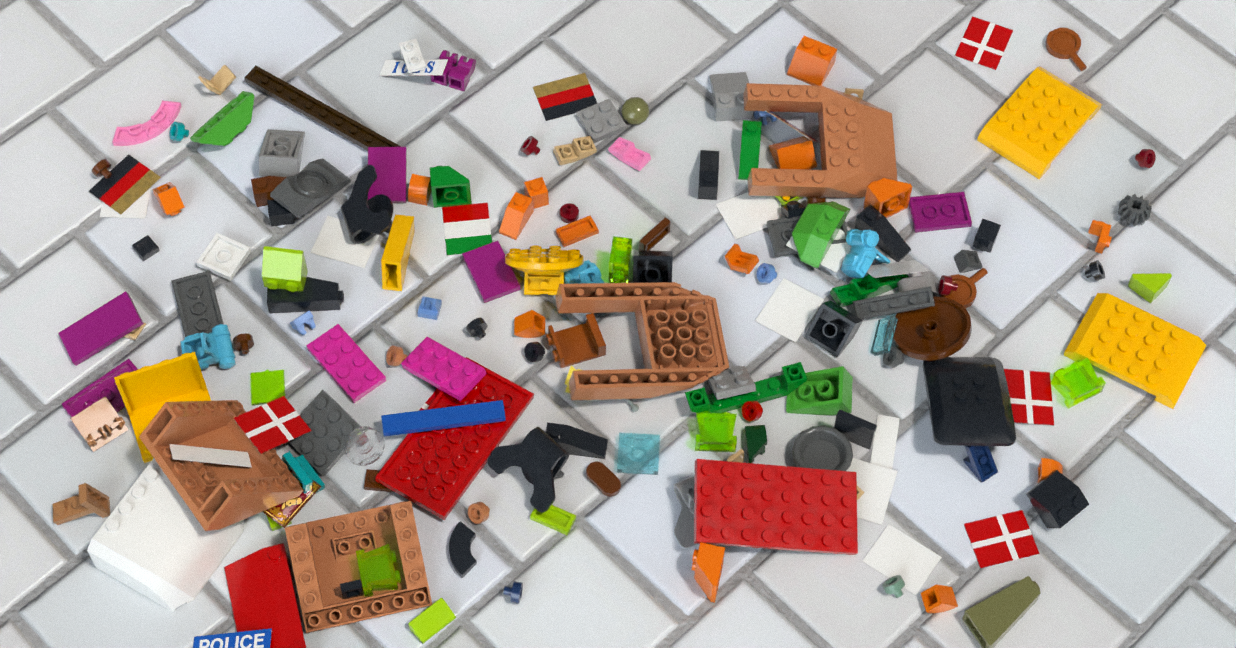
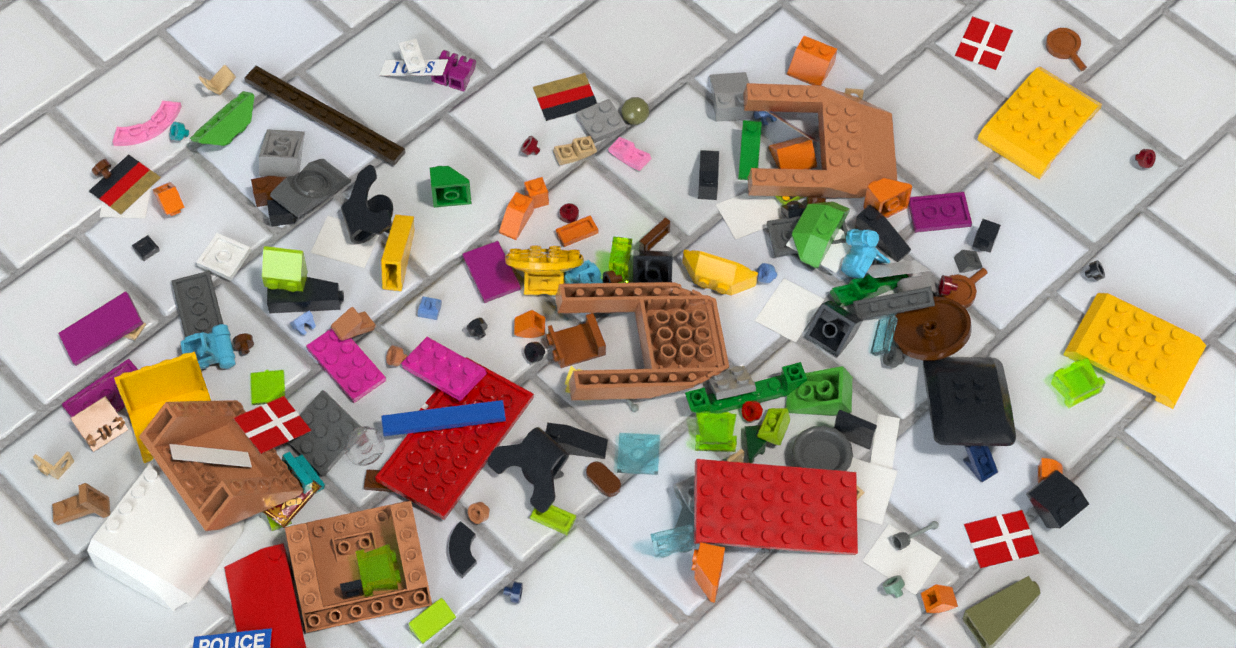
magenta tile [368,147,407,203] -> none
orange brick [408,174,432,206] -> none
sticker [442,203,492,255] -> none
orange bracket [725,244,759,274] -> none
red sticker [1004,369,1054,425] -> none
orange bracket [1088,220,1112,254] -> none
dark grey gear [1118,194,1152,227] -> none
lime slope [1128,273,1172,304] -> none
none -> tan bracket [33,451,74,480]
none -> nougat slope [331,307,375,341]
none -> reddish brown tile [603,270,623,283]
none -> clear light blue plate [650,524,696,558]
none -> yellow wedge [682,249,758,296]
none -> lime slope [757,408,791,445]
none -> dark grey hinge [892,521,939,550]

